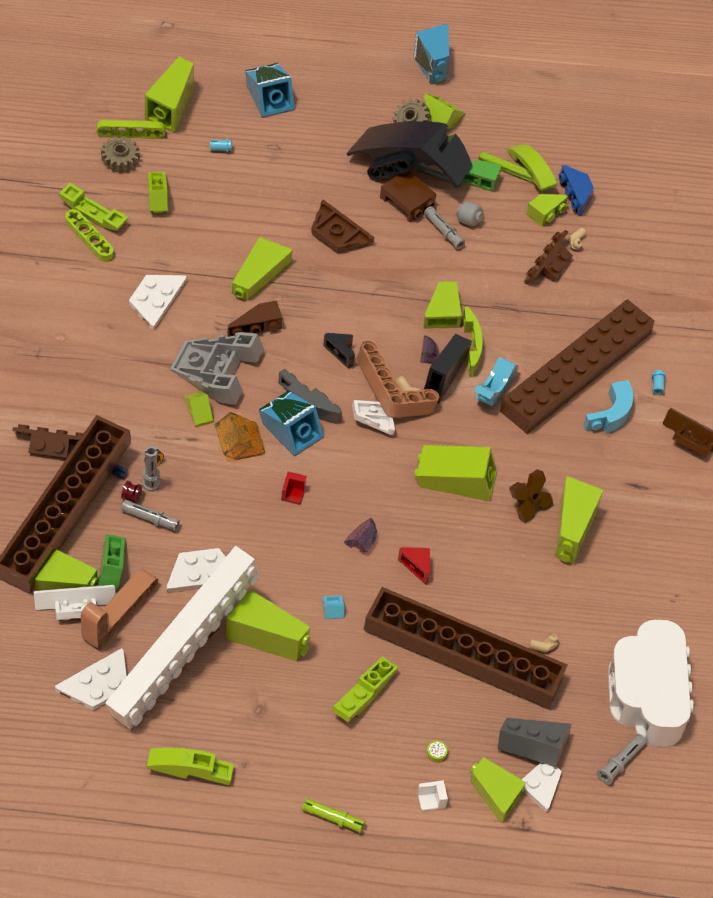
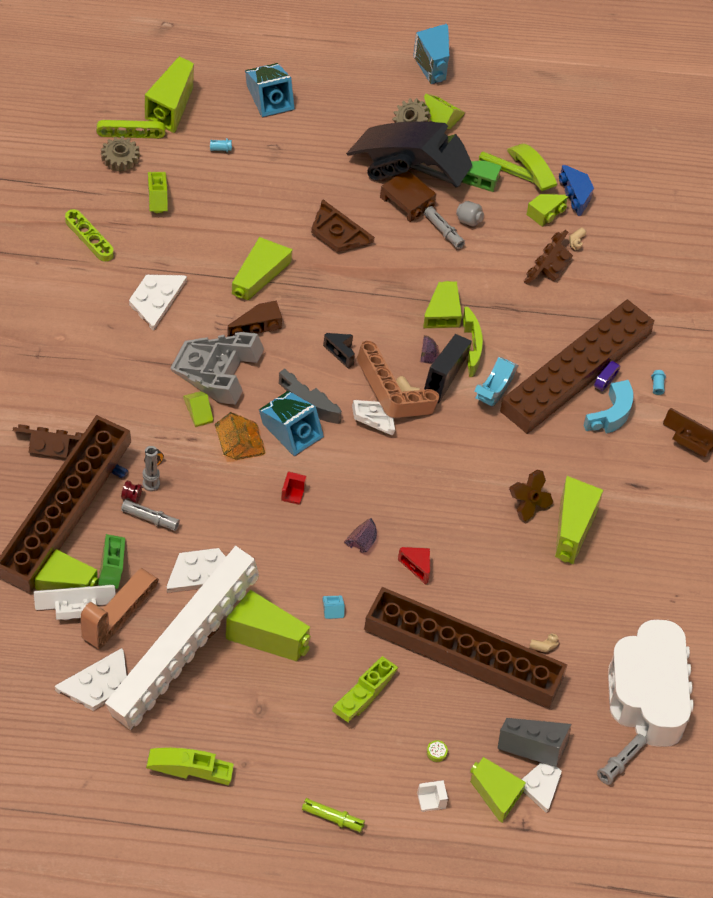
lime slope [59,183,128,230] -> none
lime slope [415,445,497,501] -> none
none -> dark purple beam [594,361,621,392]

